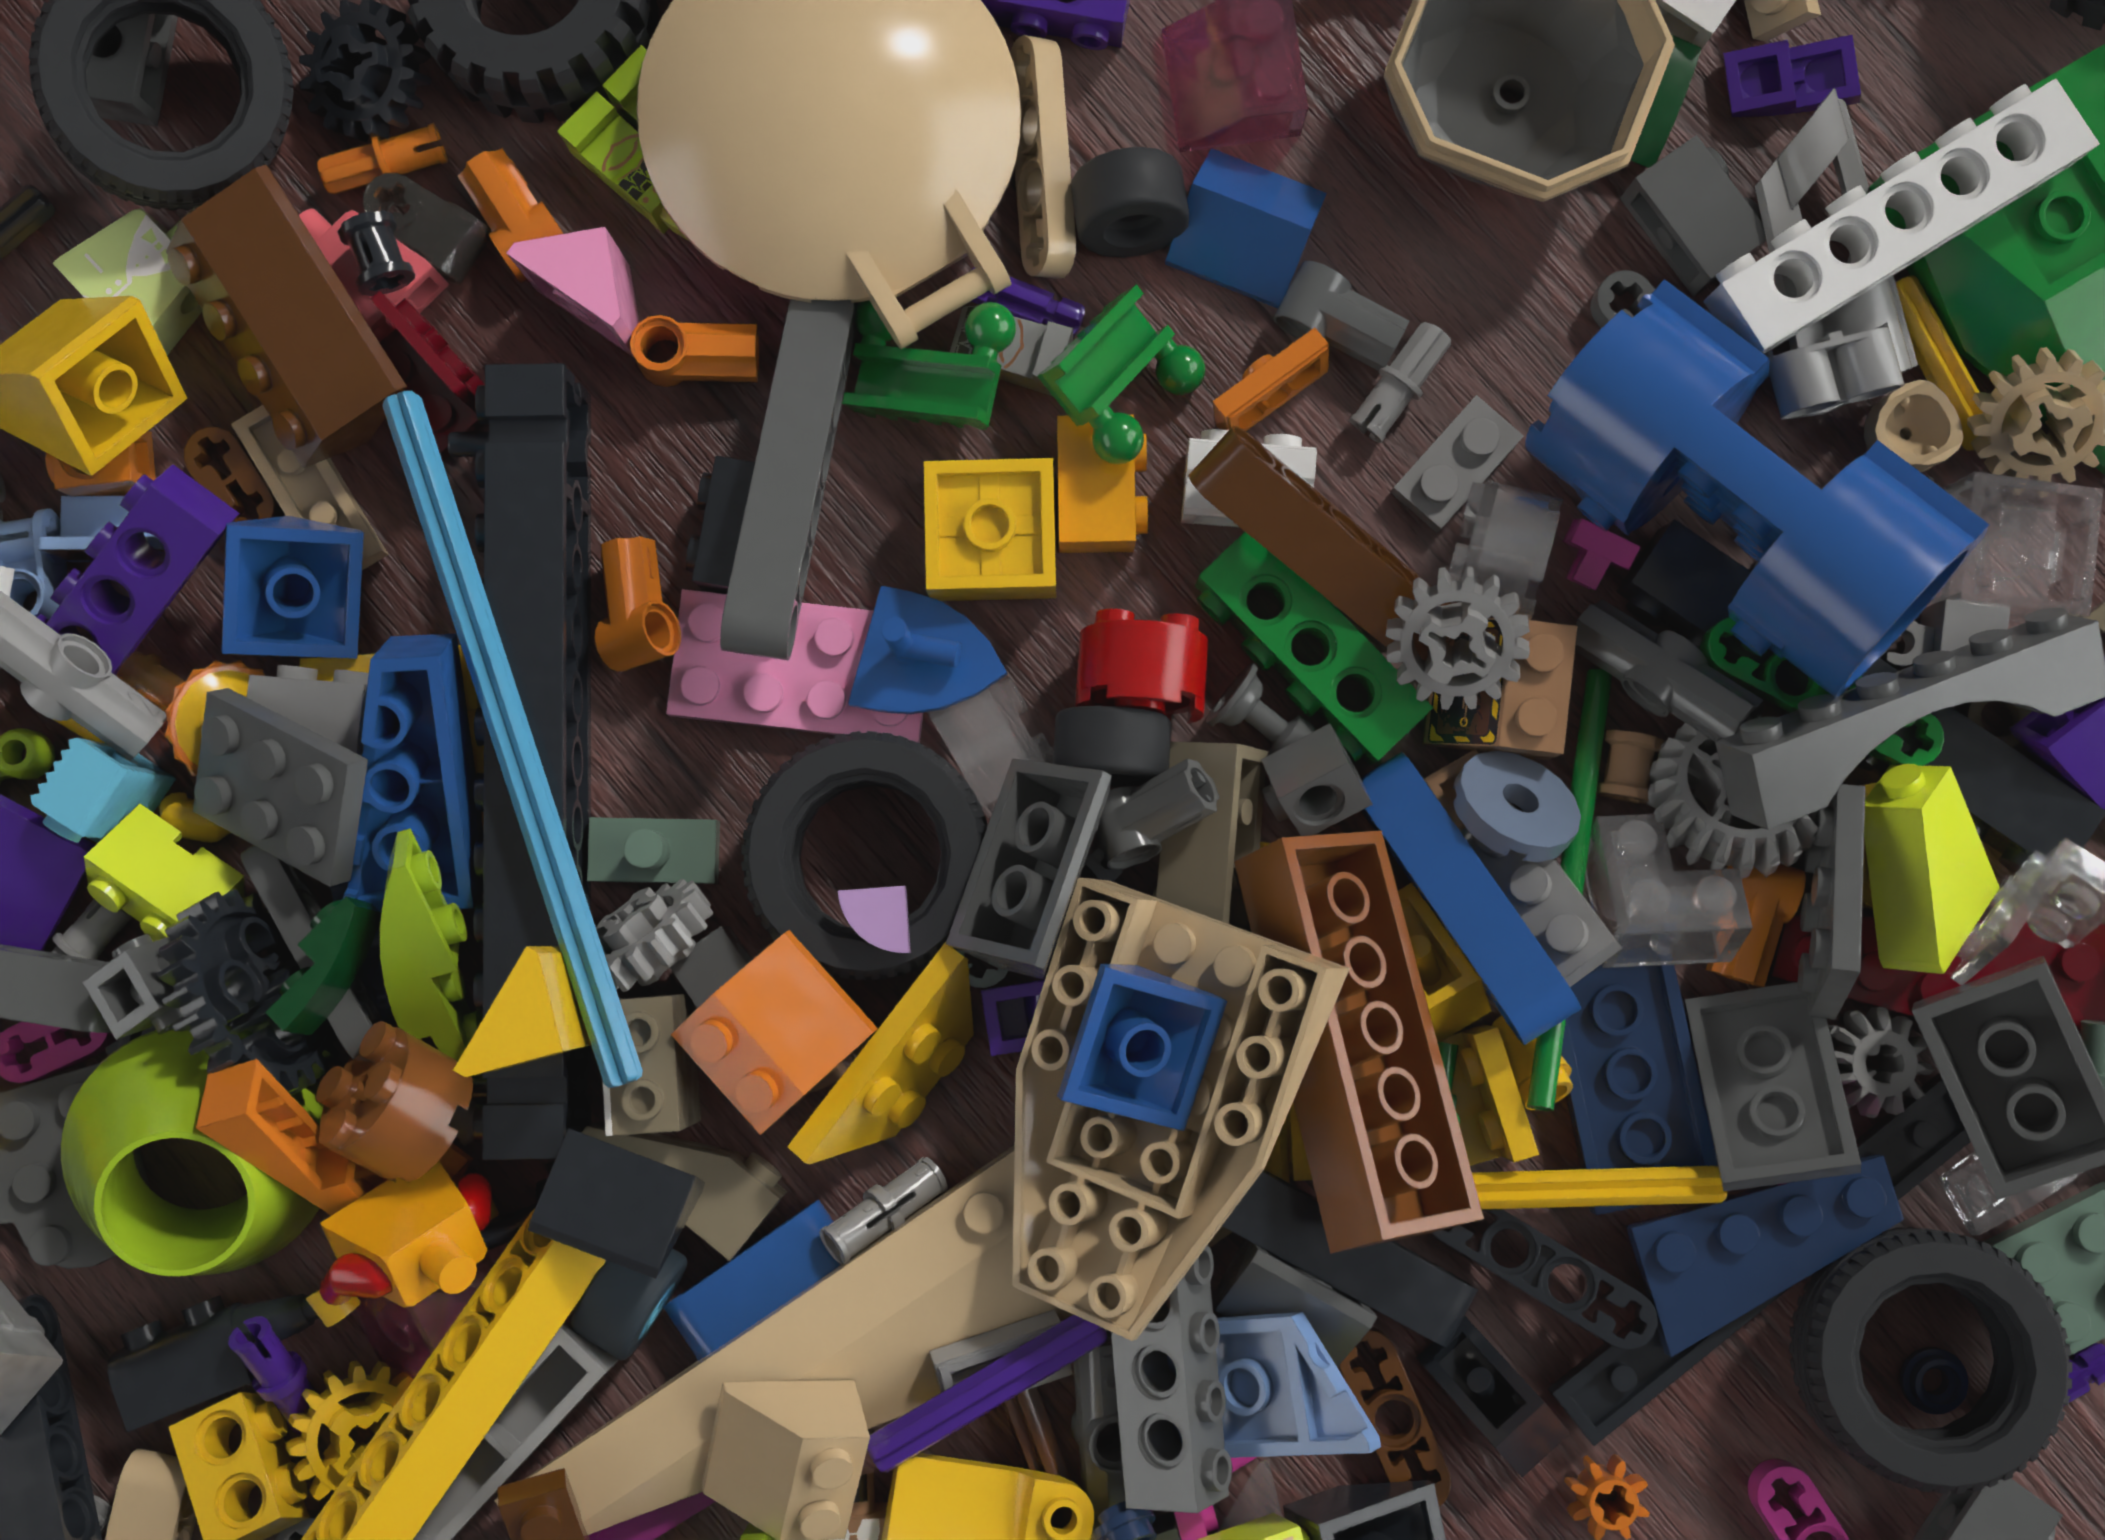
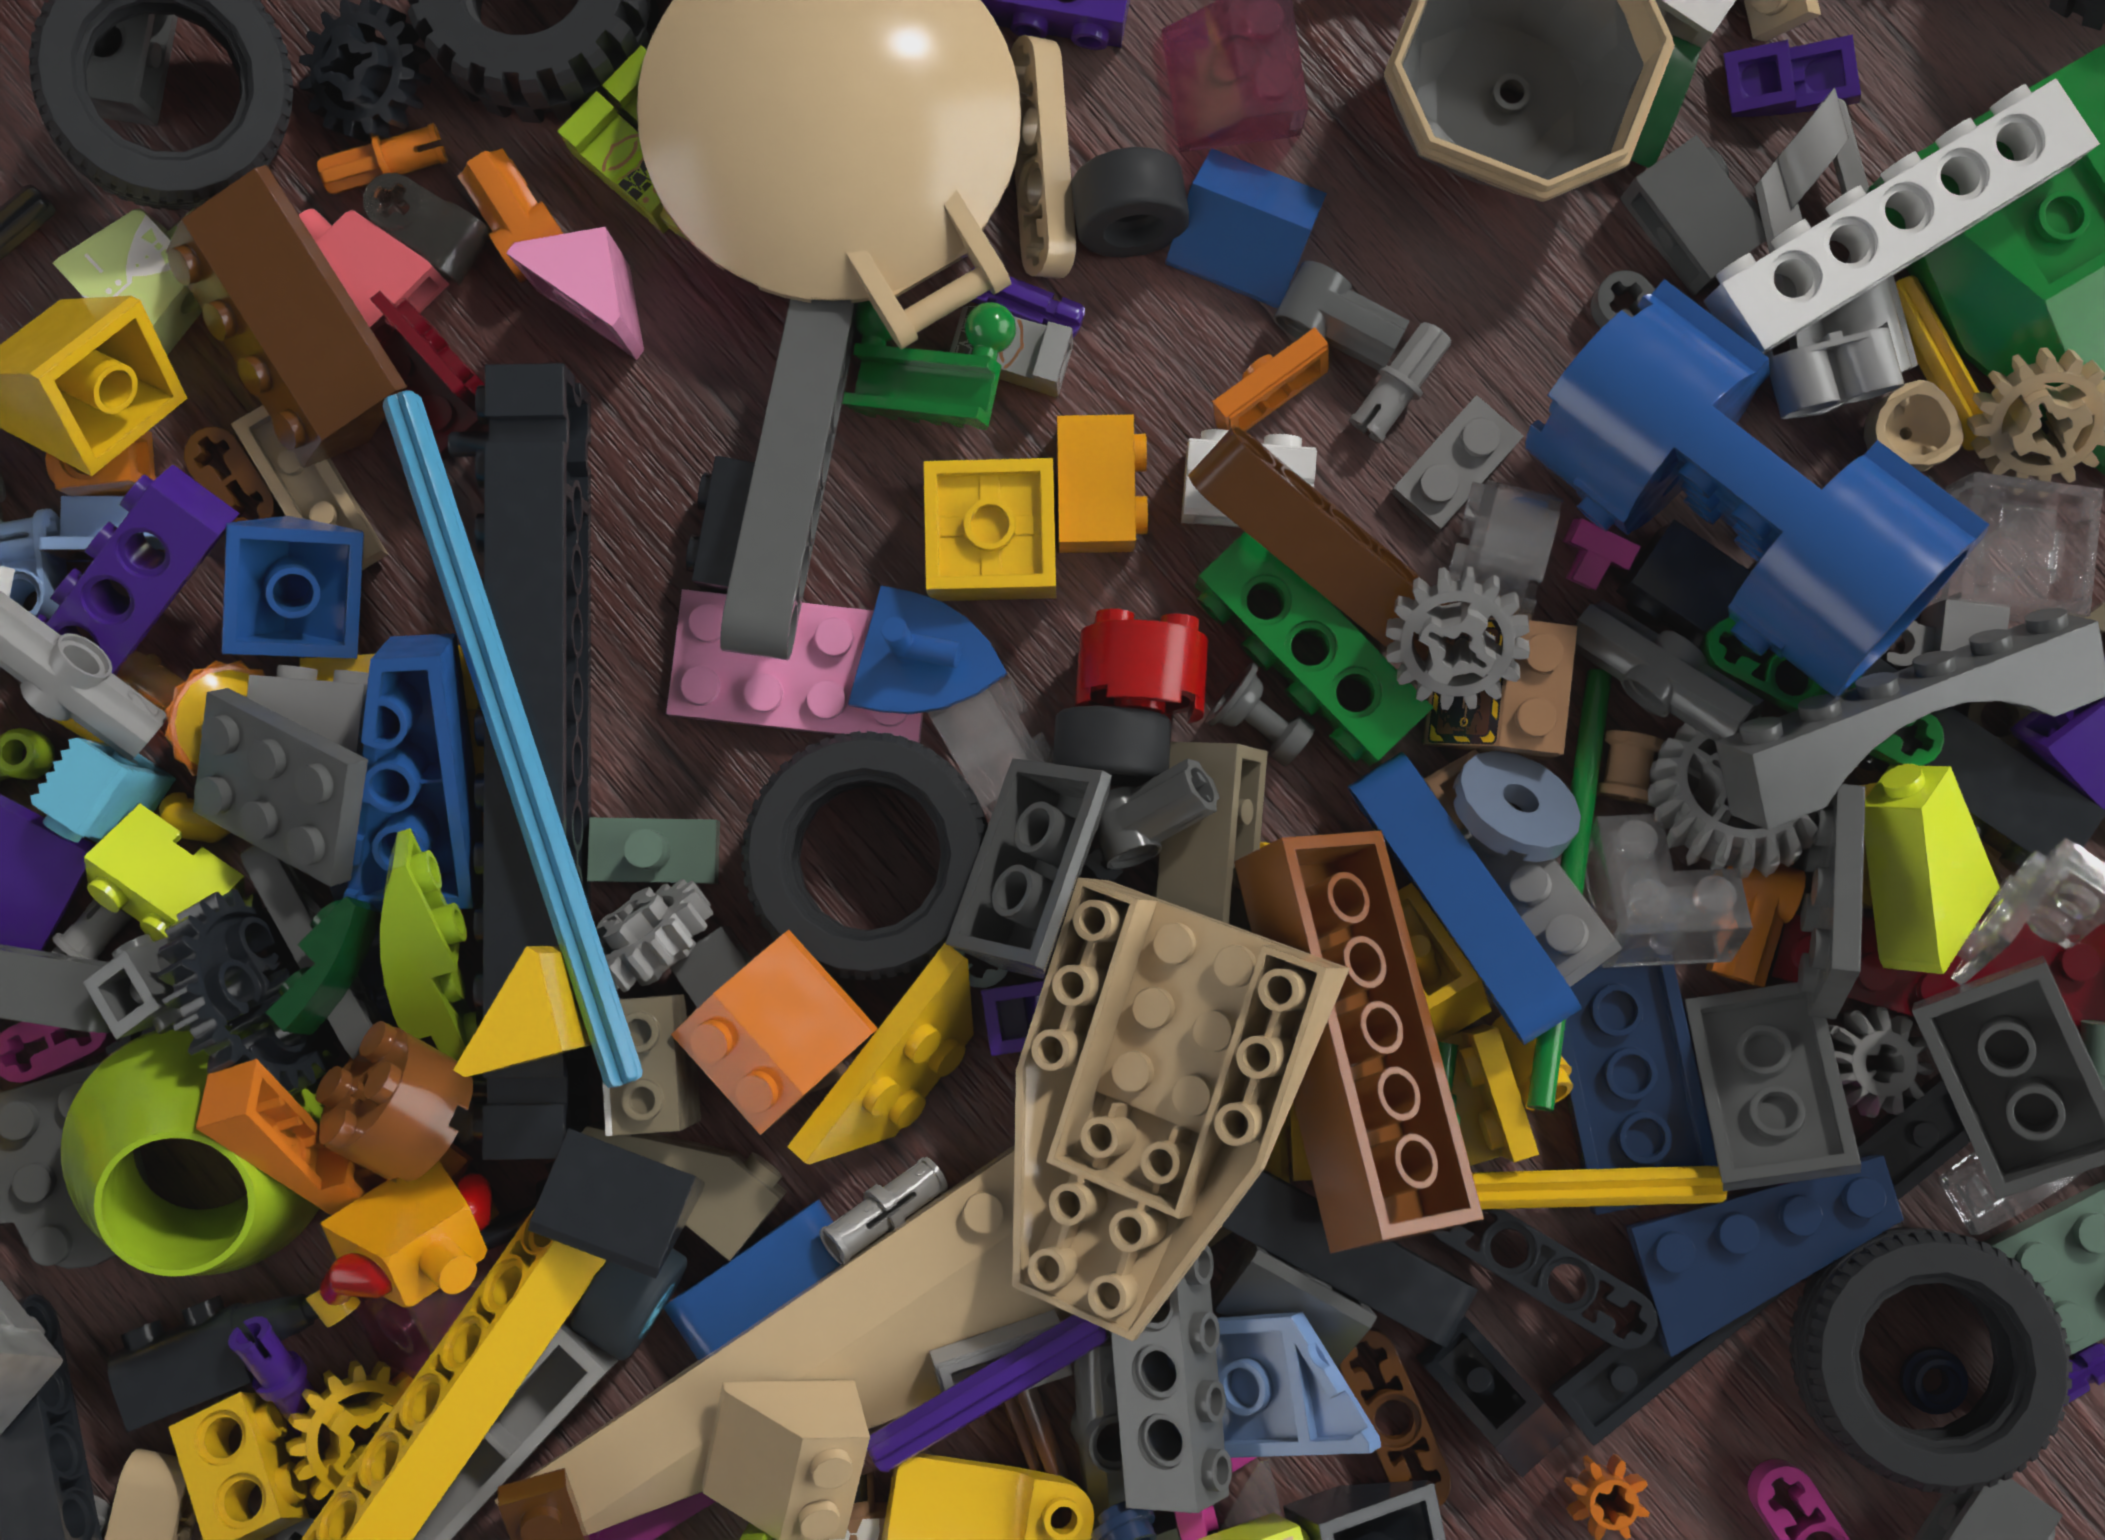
black bush [337,211,416,296] -> none
orange piece [595,536,681,672] -> none
orange piece [630,315,760,387] -> none
lavender tile [838,886,911,953] -> none
green gear [1037,284,1206,465] -> none
blue slope [1057,964,1227,1131] -> none
dark grey brick [1261,723,1373,836] -> none

